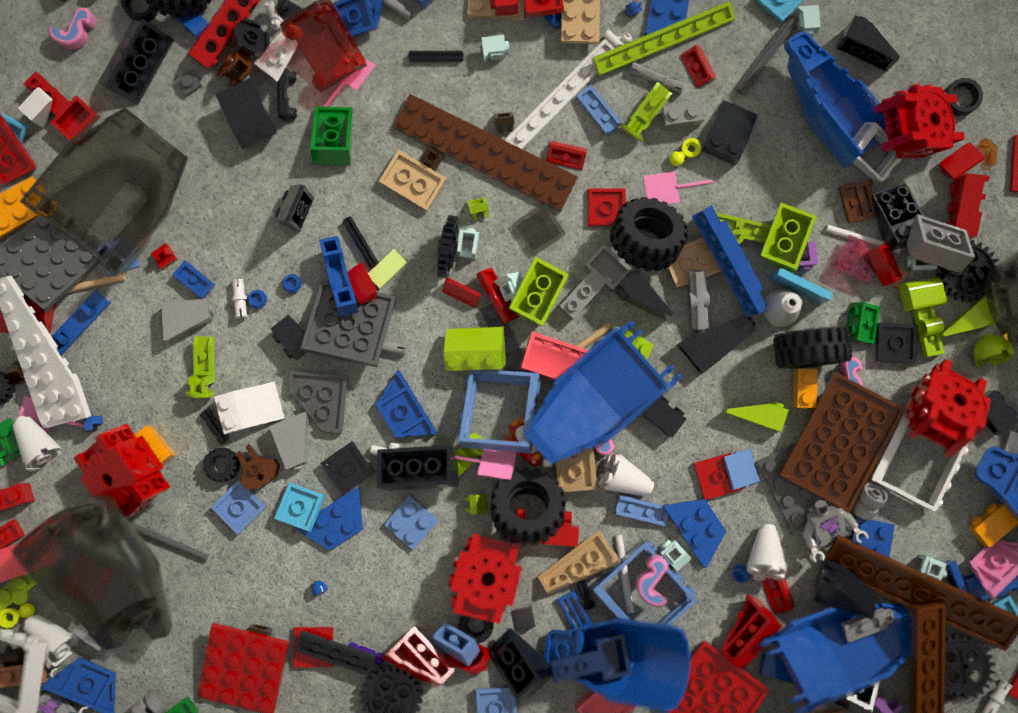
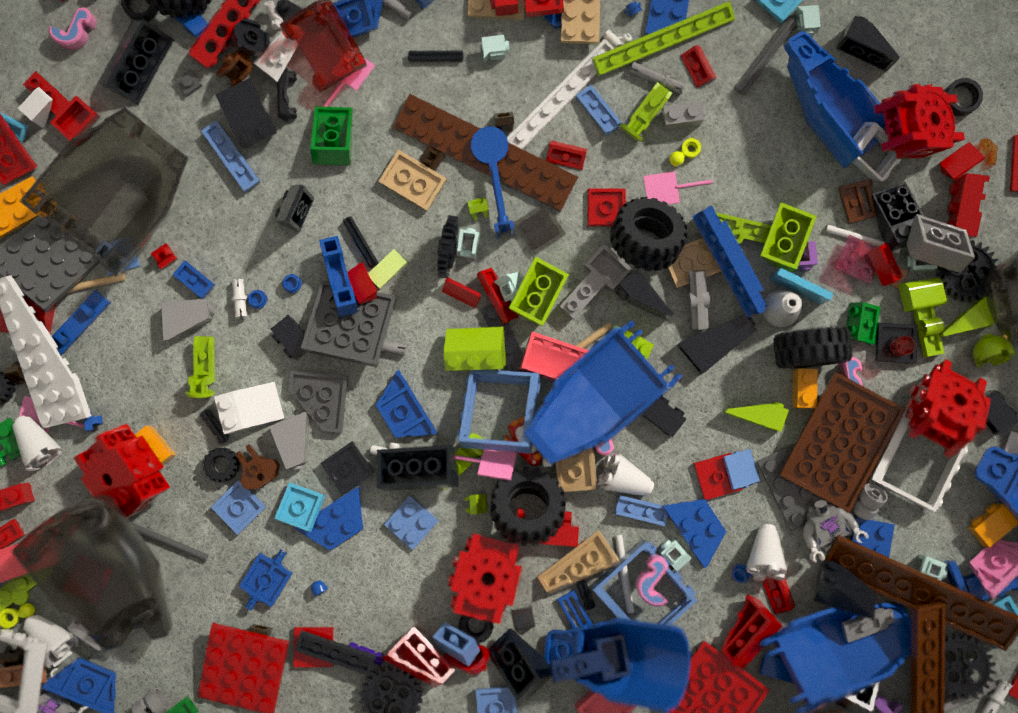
black slope [701,100,758,166] -> none
none -> medium blue plate [201,120,261,193]
none -> blue plate [239,549,293,611]
none -> blue piece [471,126,515,239]
none -> clear red wheel [890,336,916,356]

